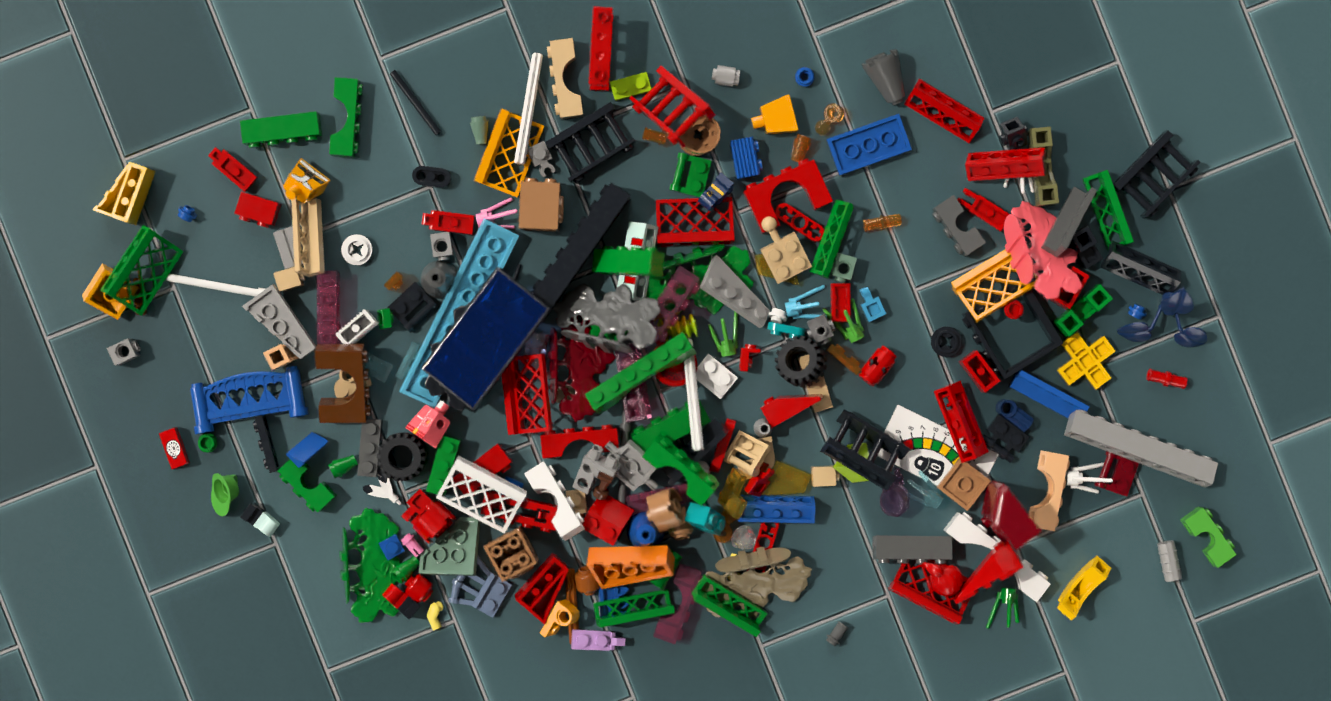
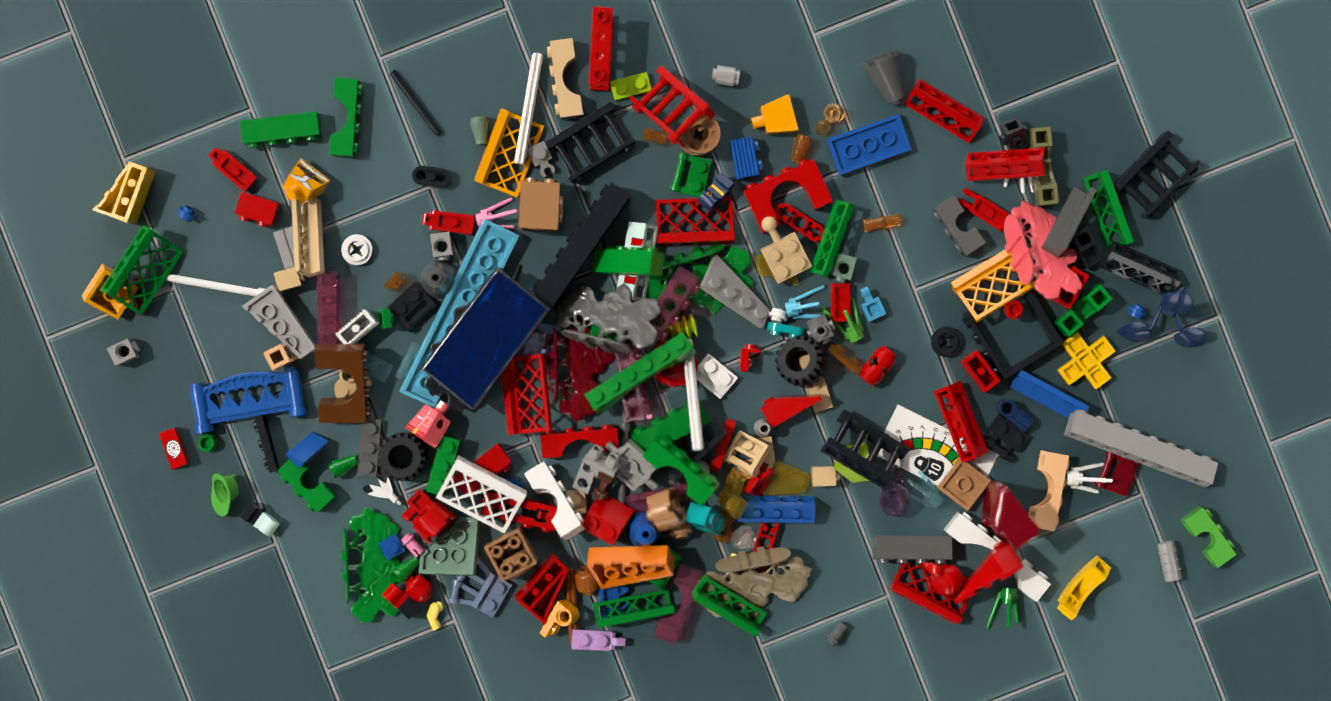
bright green plant [708,311,738,357] -> none
blue plate [795,67,814,87] -> none
red pin [1146,369,1188,389] -> none

